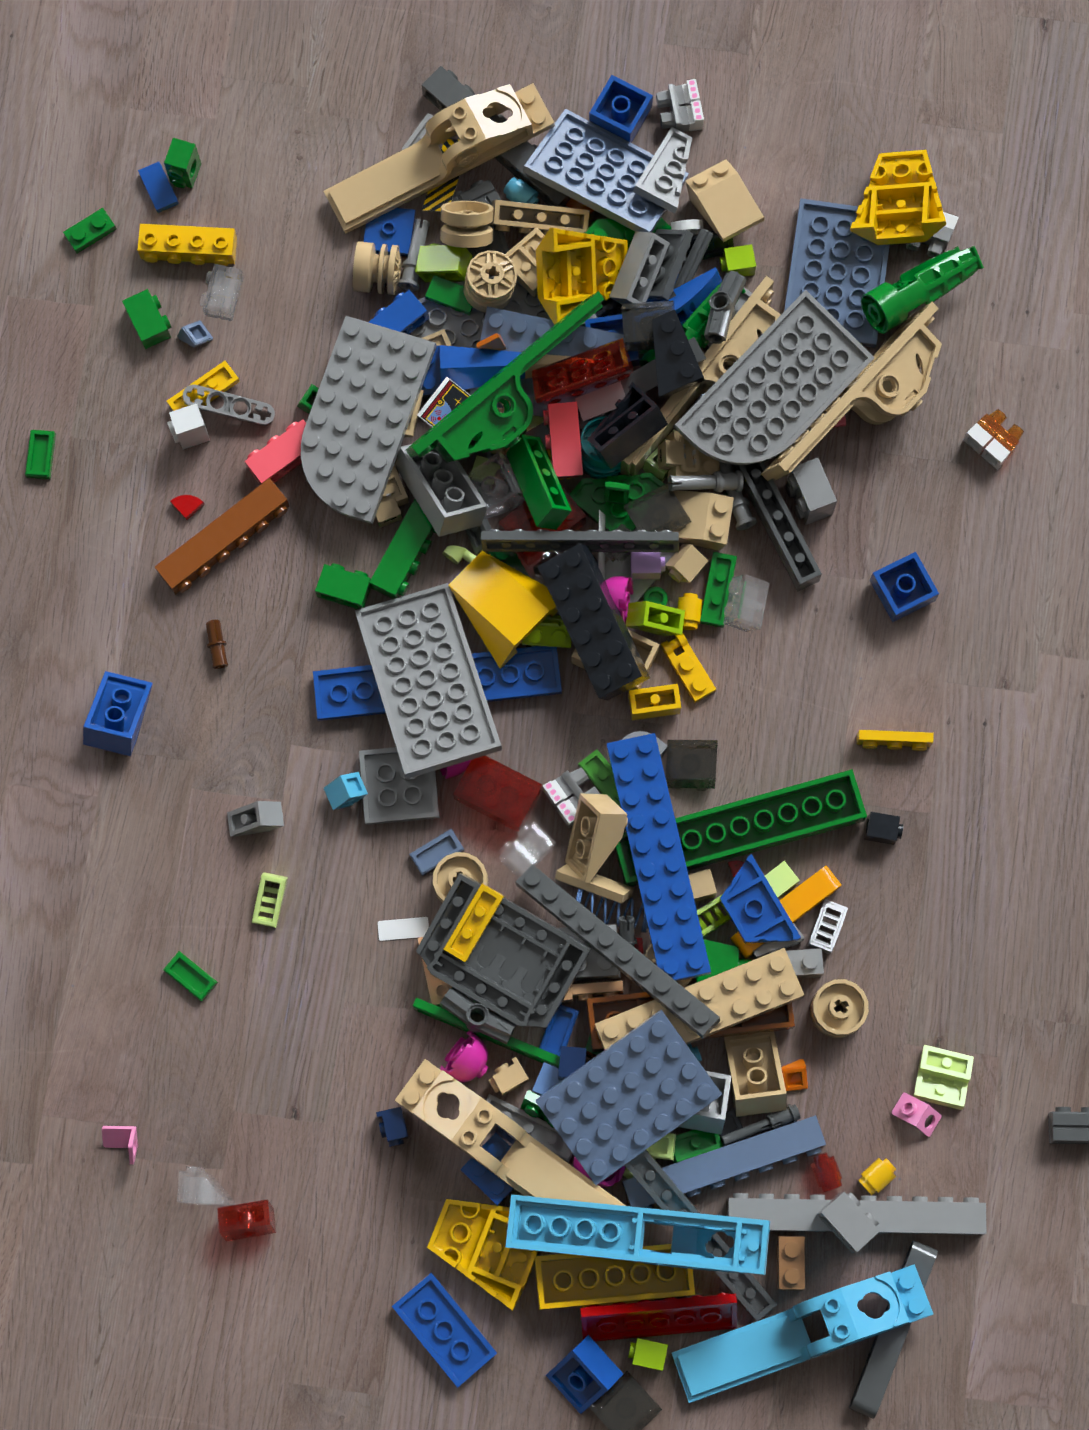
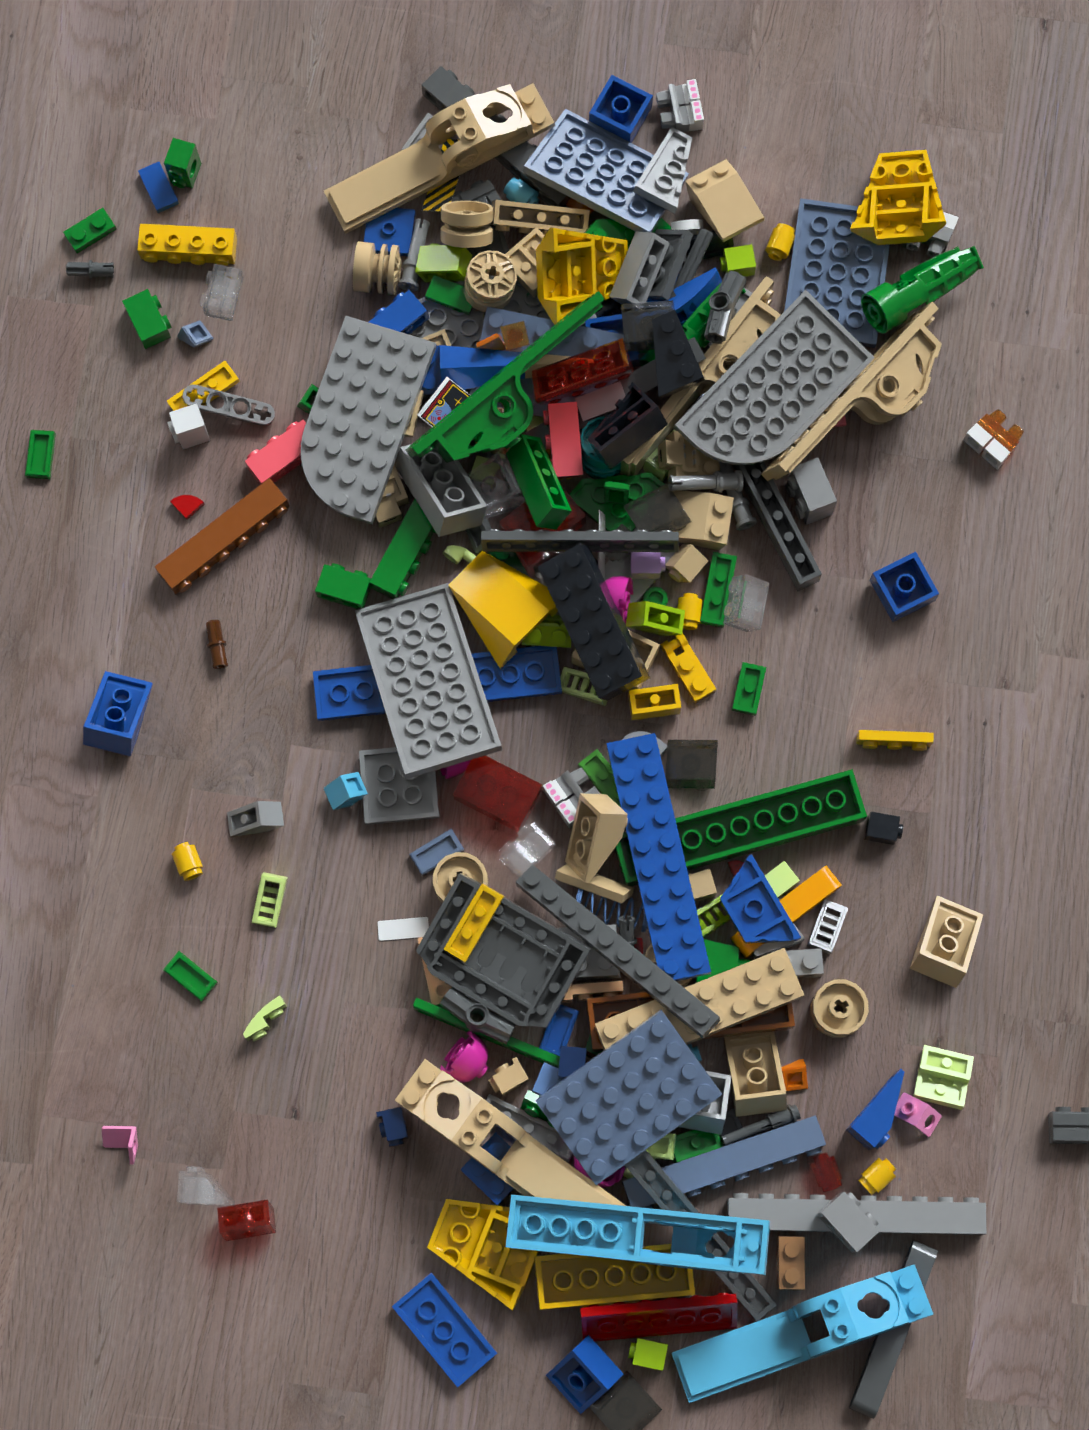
none -> dark grey axle [66,260,114,279]
none -> yellow brick [171,842,203,881]
none -> yellowish green slope [243,996,287,1041]
none -> clear orange plate [500,321,530,351]
none -> yellowish green slope [560,667,607,706]
none -> green plate [732,662,767,716]
none -> yellow brick [765,223,795,261]
none -> blue slope [846,1069,905,1150]
none -> tan slope [910,896,983,988]

